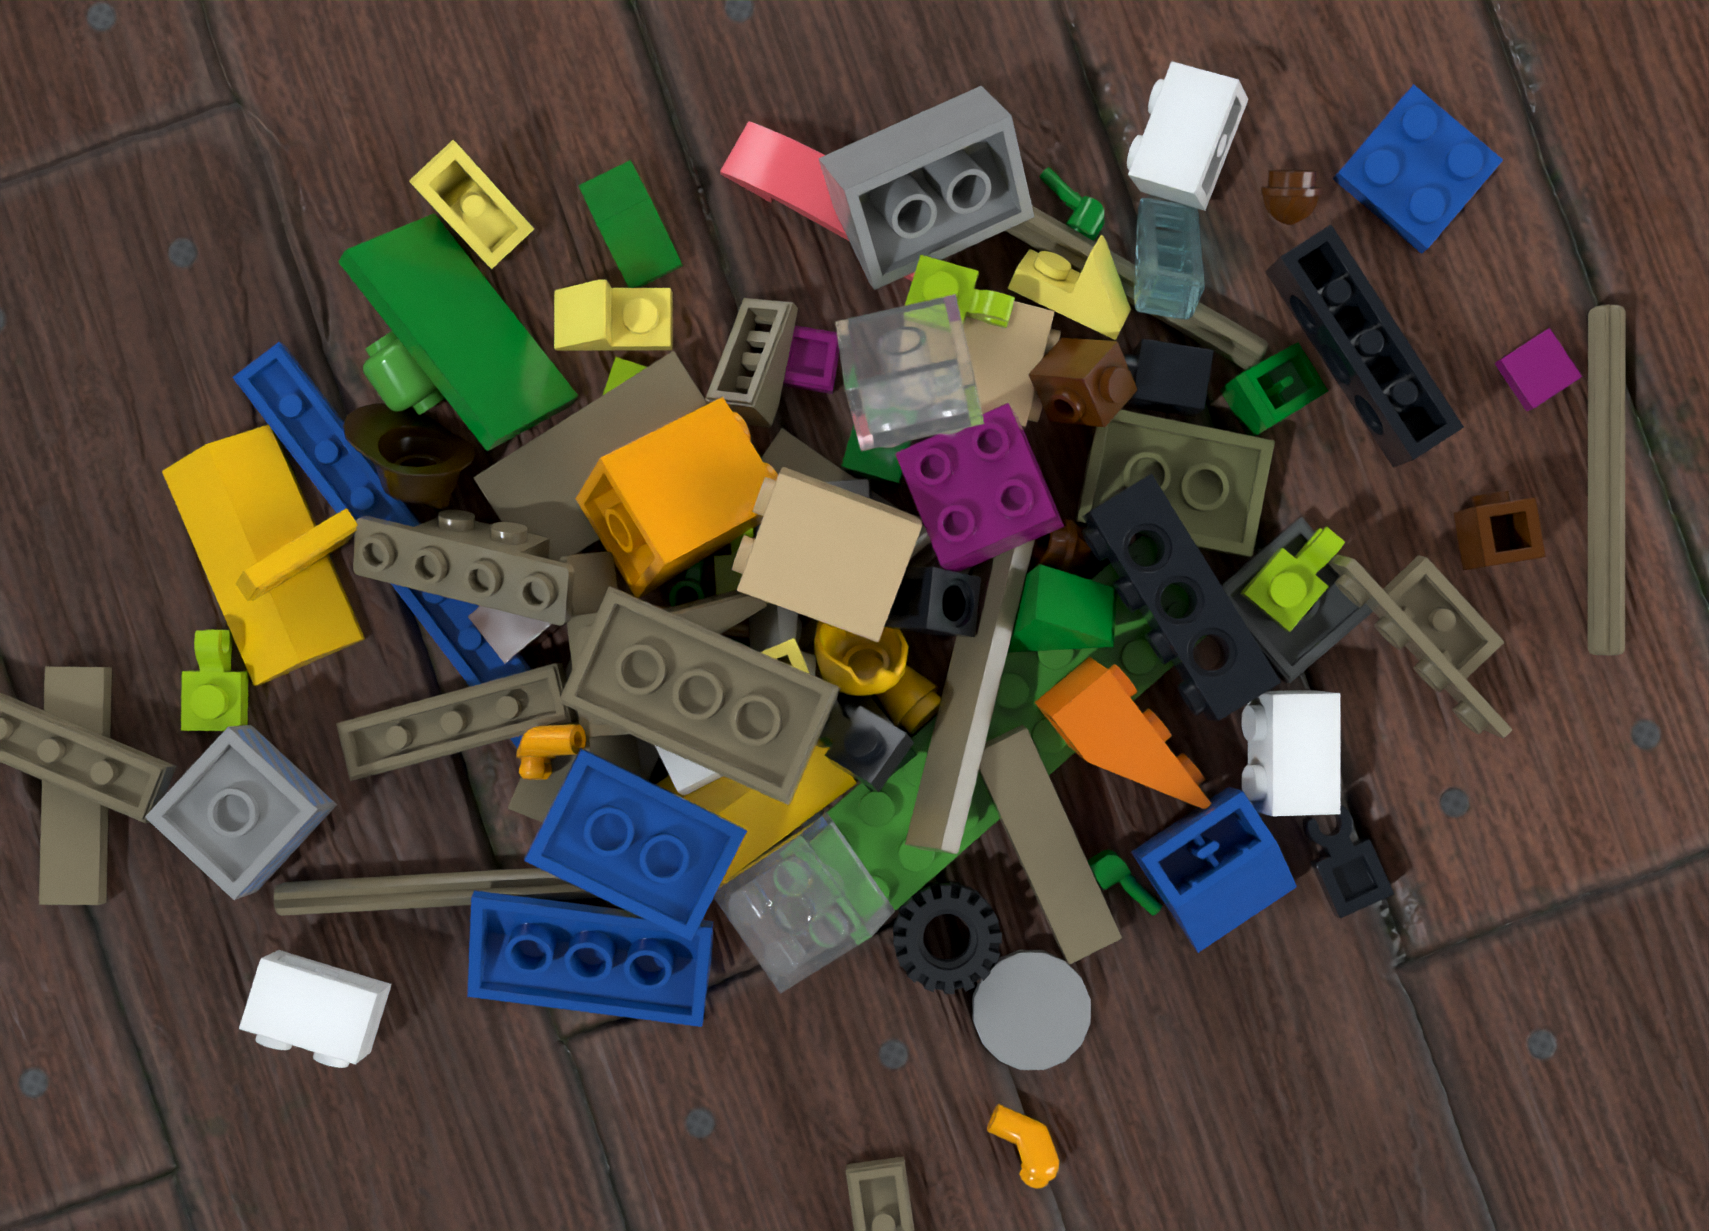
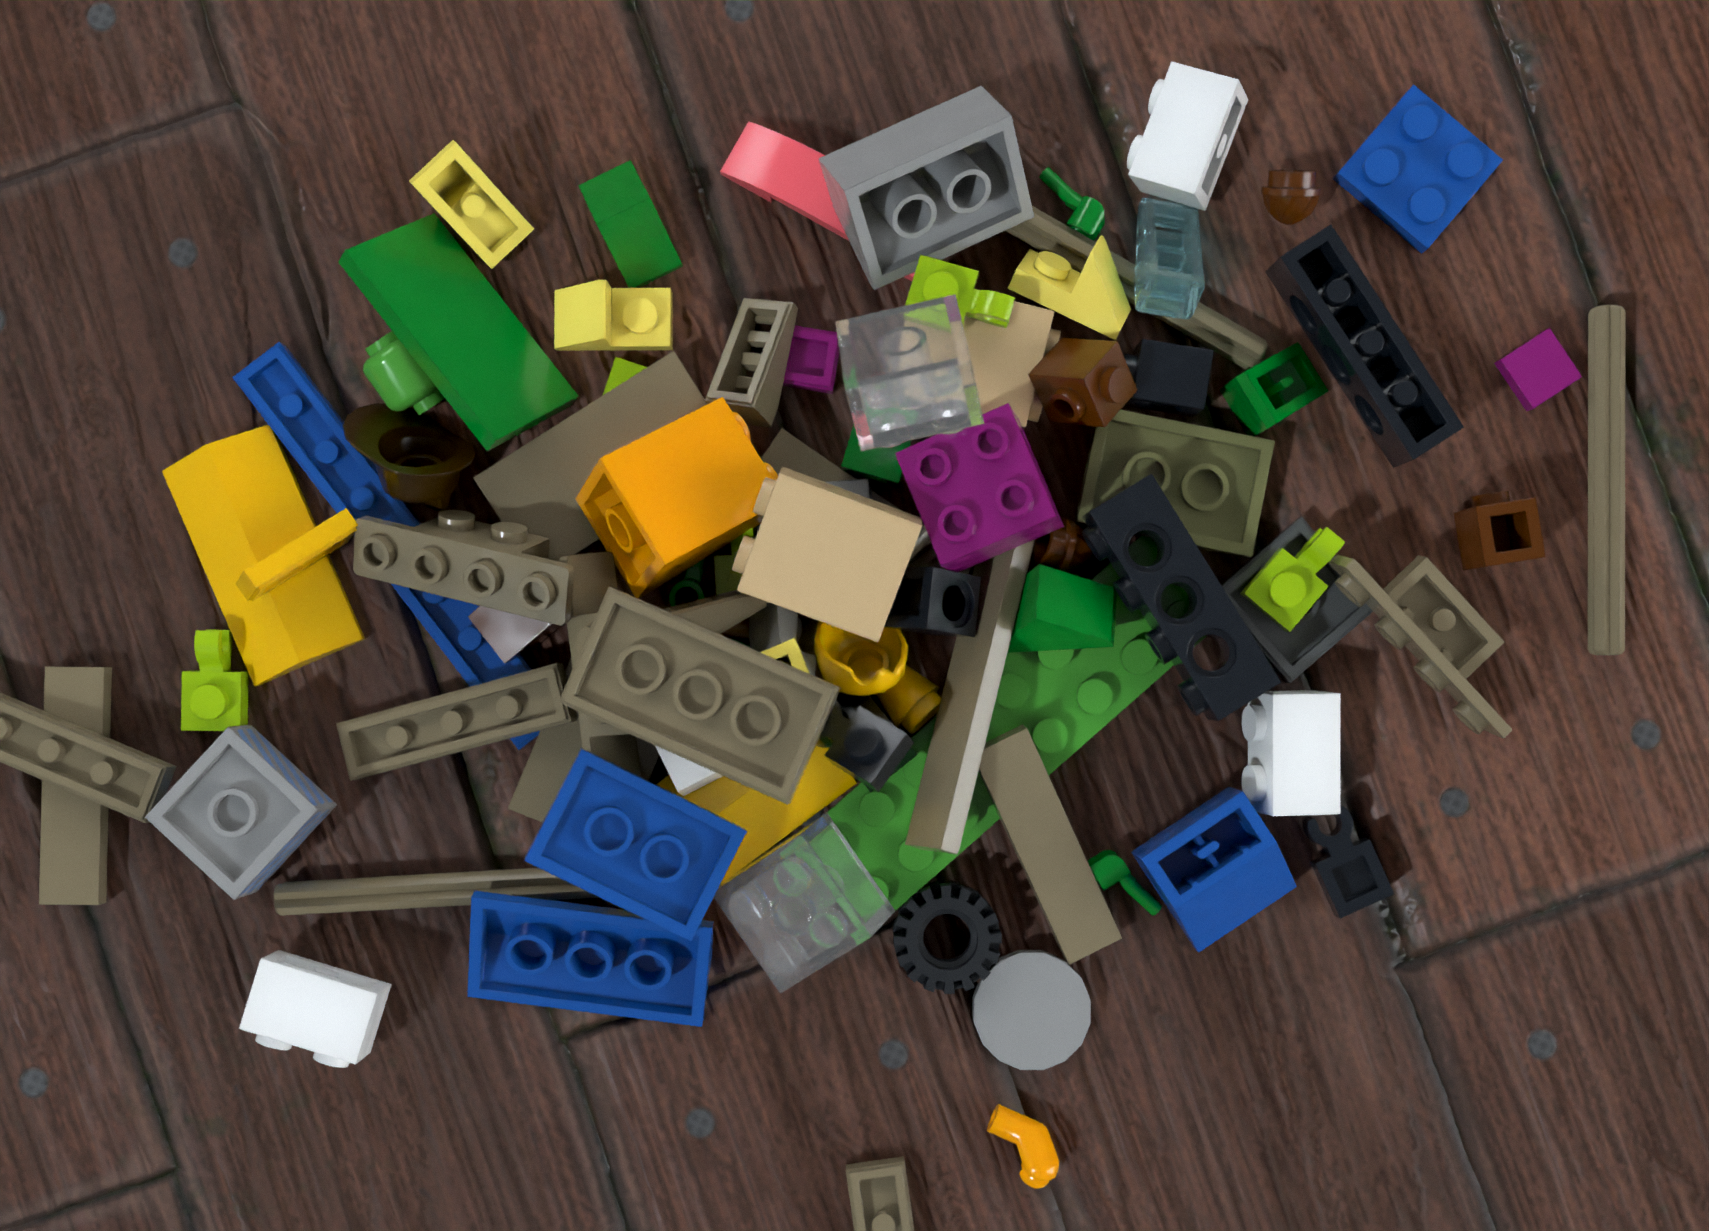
light orange arm [517,724,586,780] -> none
orange slope [1034,657,1212,810] -> none

